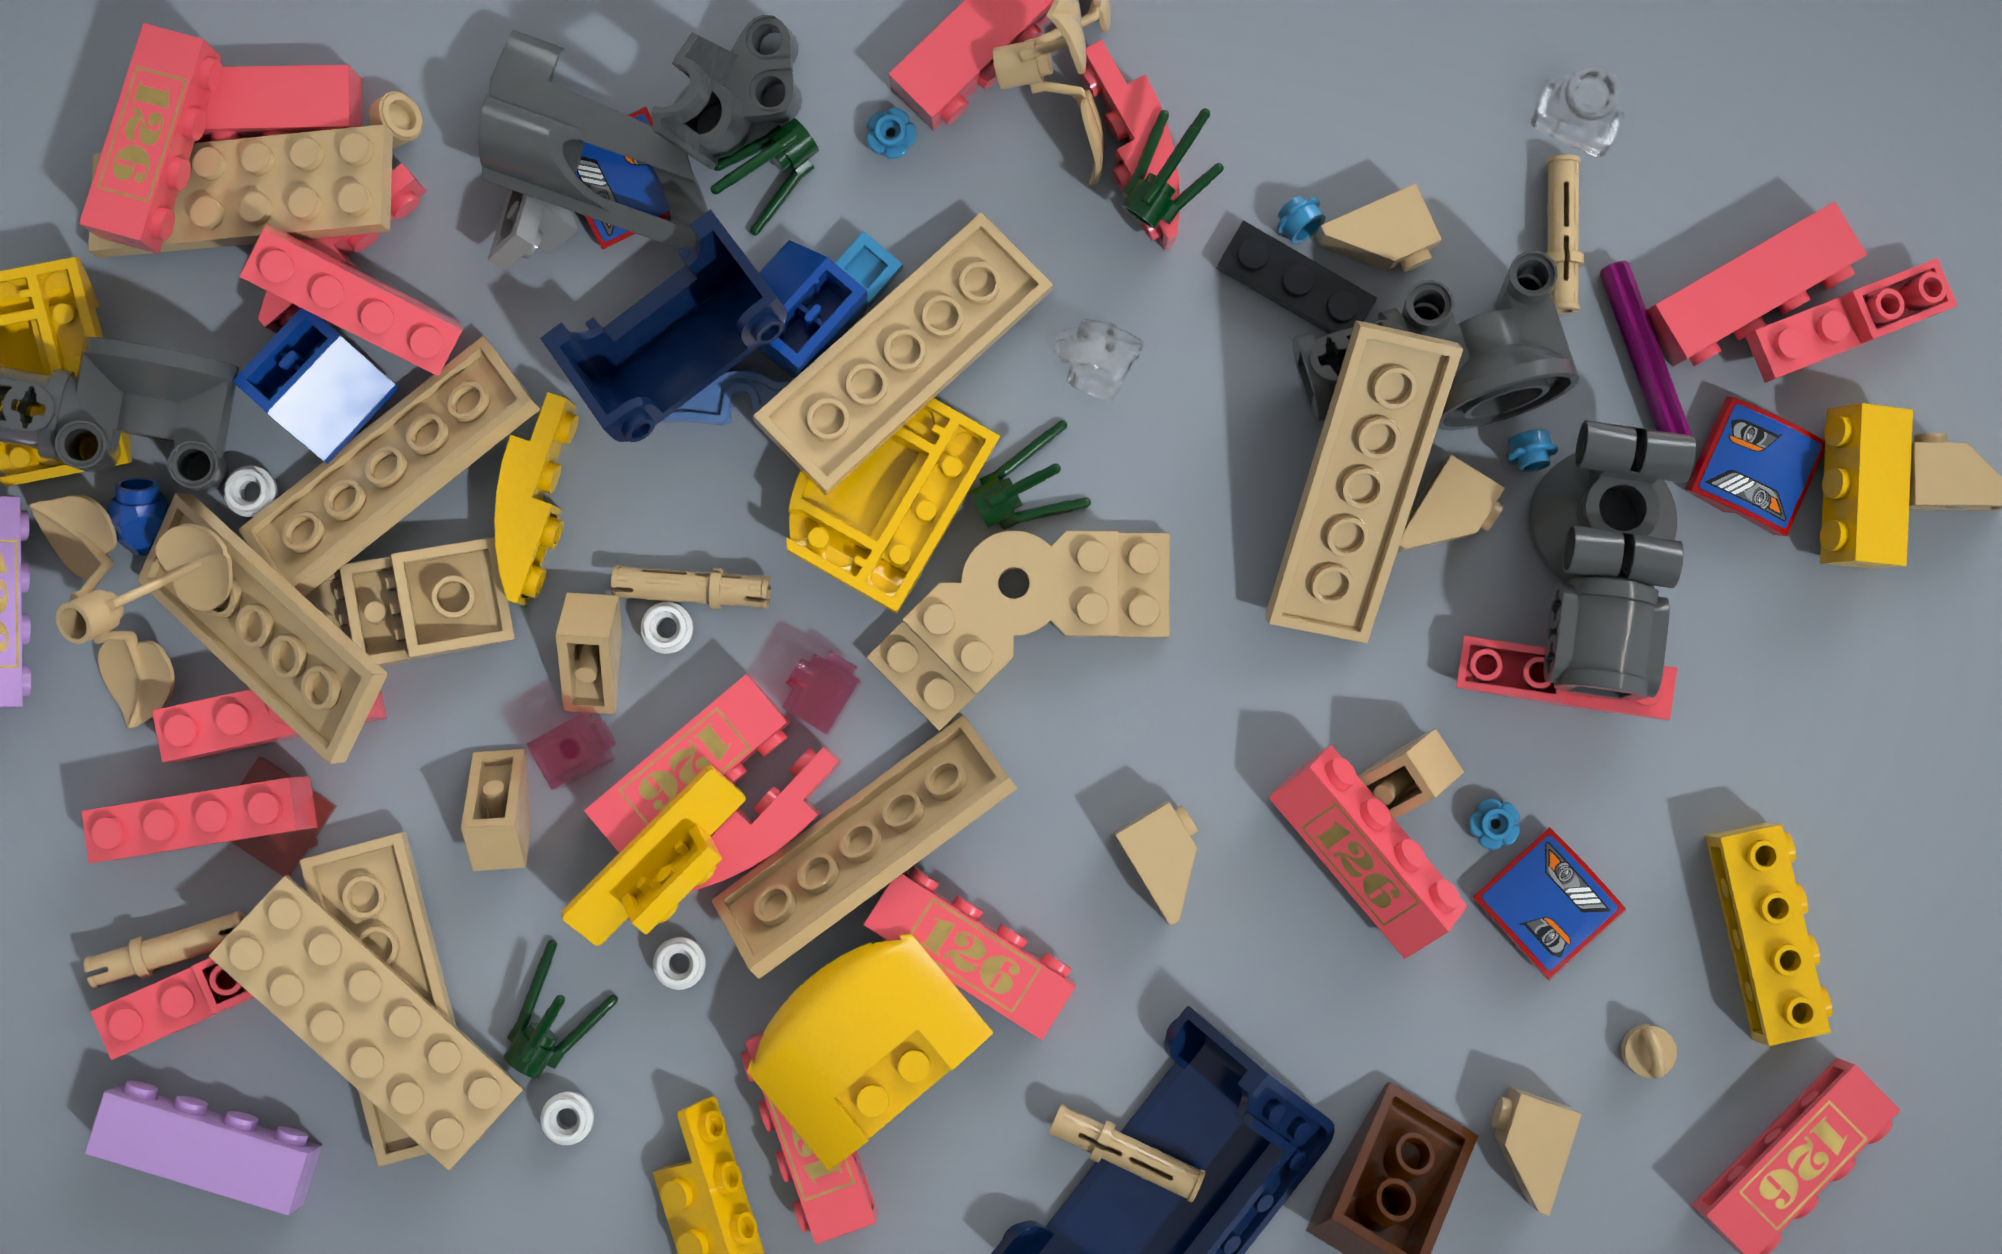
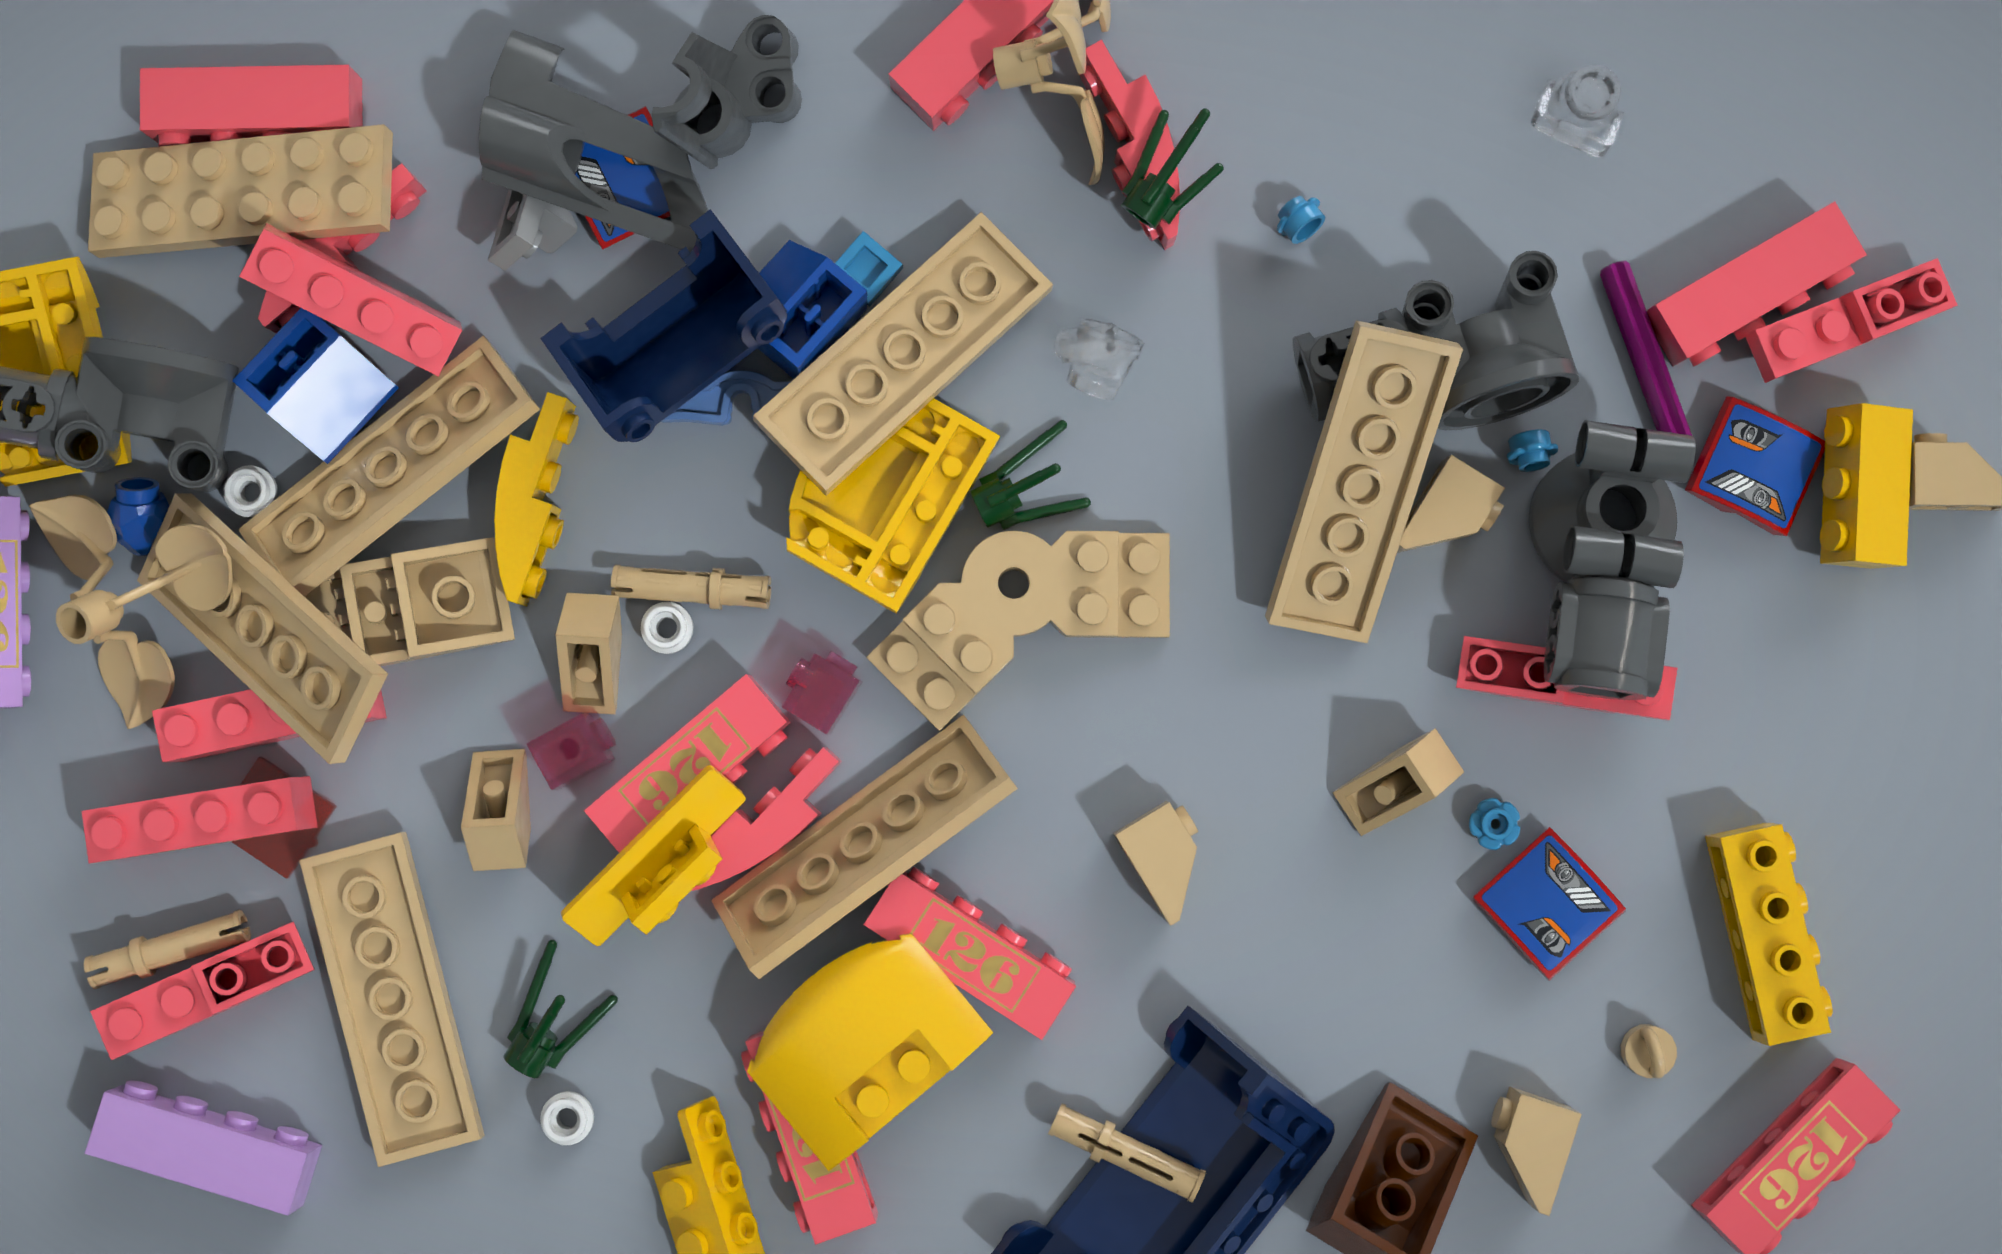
coral brick [79,23,222,254] -> none
tan plate [209,875,524,1171] -> none
tan tile [369,91,423,149] -> none
white plate [653,937,706,990] -> none
dark green plant [710,118,819,236] -> none
dark azure plate [866,108,917,159] -> none
black plate [1216,220,1377,334] -> none
coral brick [1268,745,1468,959] -> none
tan slope [1314,183,1442,272] -> none
tan pin [1545,154,1584,314] -> none

